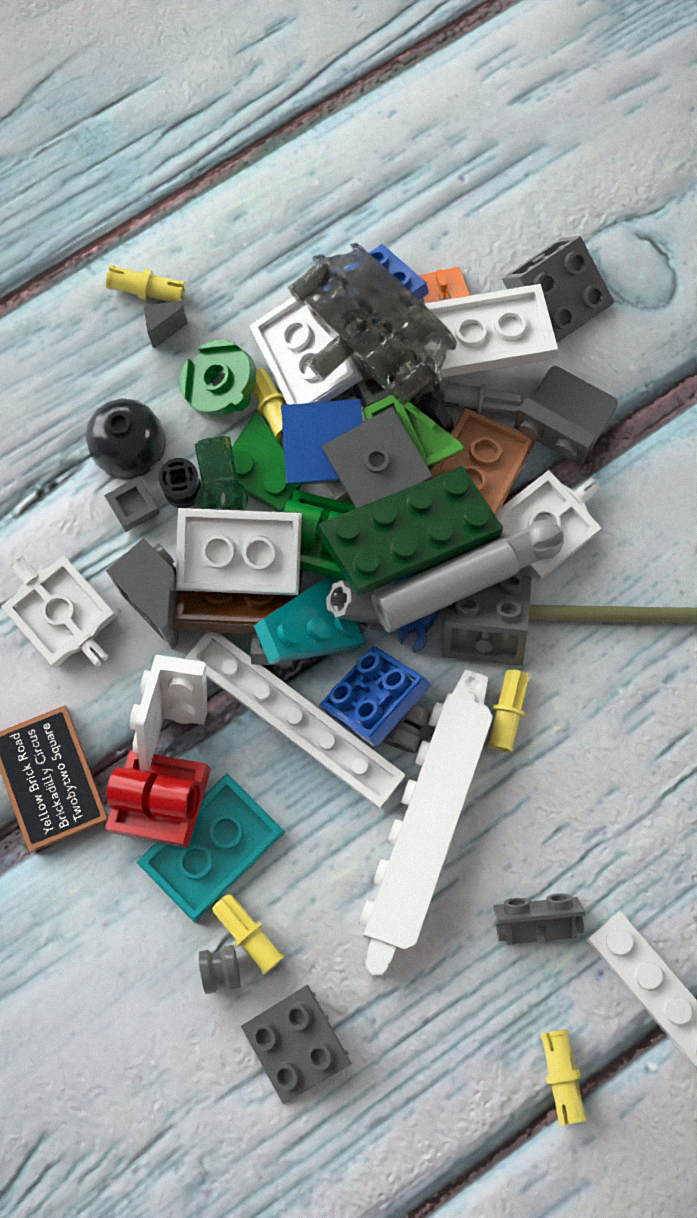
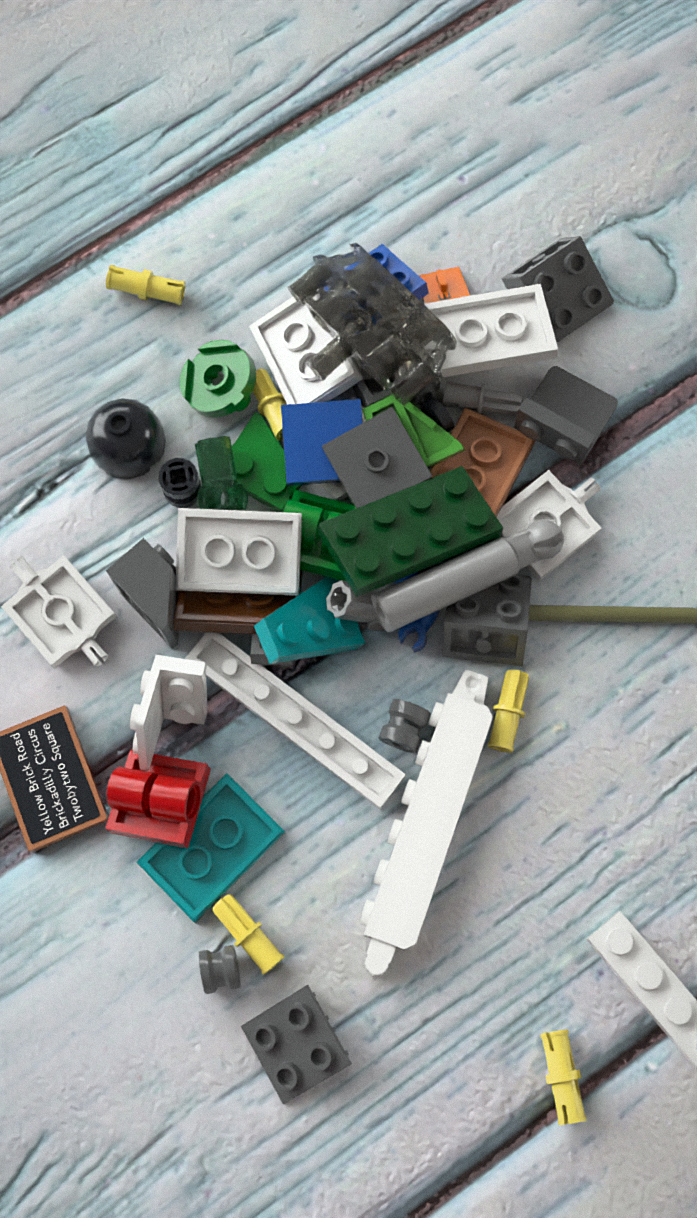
dark grey plate [104,476,160,532] -> none
dark grey slope [144,301,188,348] -> none
blue tile [319,645,431,748] -> none
dark grey hinge [493,893,585,945] -> none

